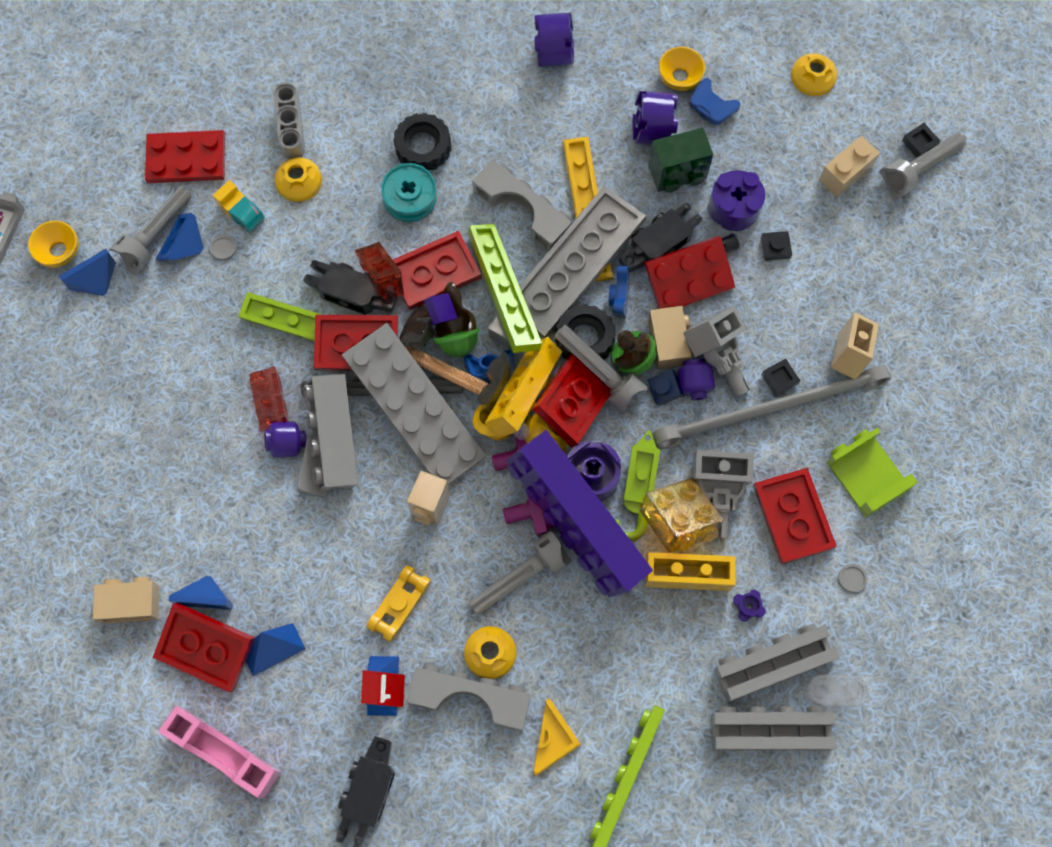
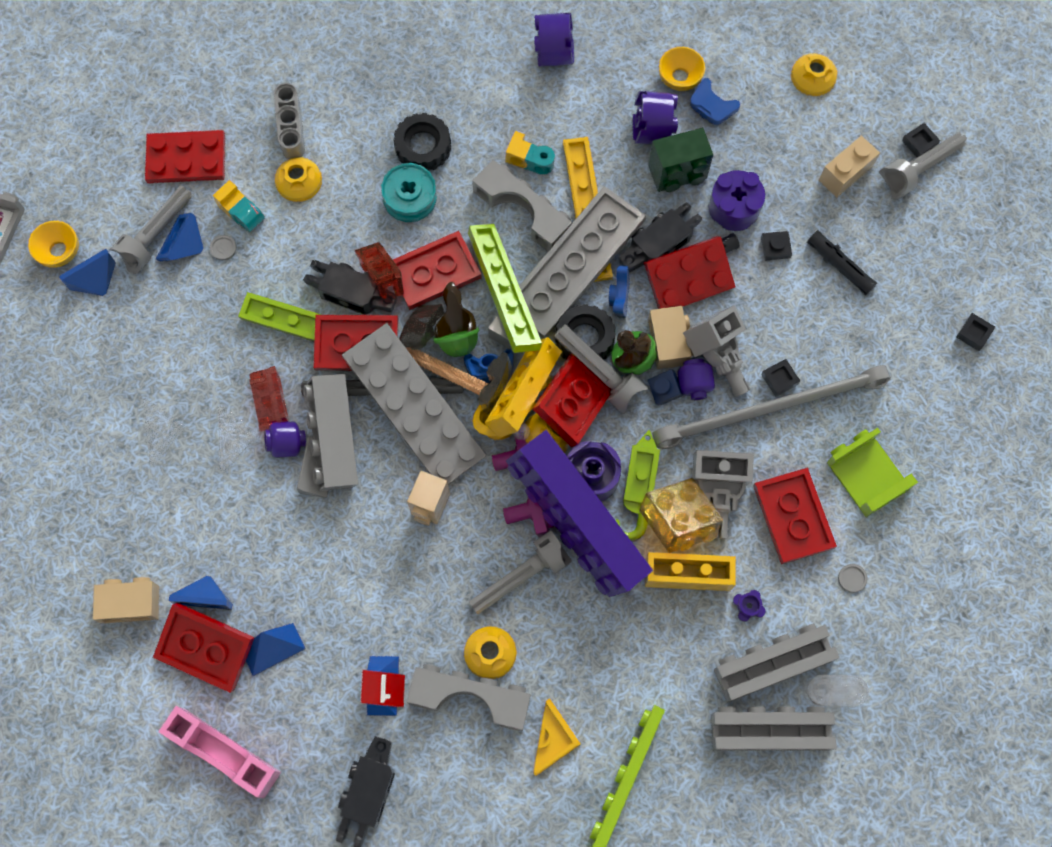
yellow plate [366,565,431,643] -> none
dark purple tile [424,293,457,326] -> none
tan brick [831,312,879,380] -> none
none -> leg [505,130,555,175]
none -> black pin [806,230,877,296]
none -> black plate [956,313,995,351]

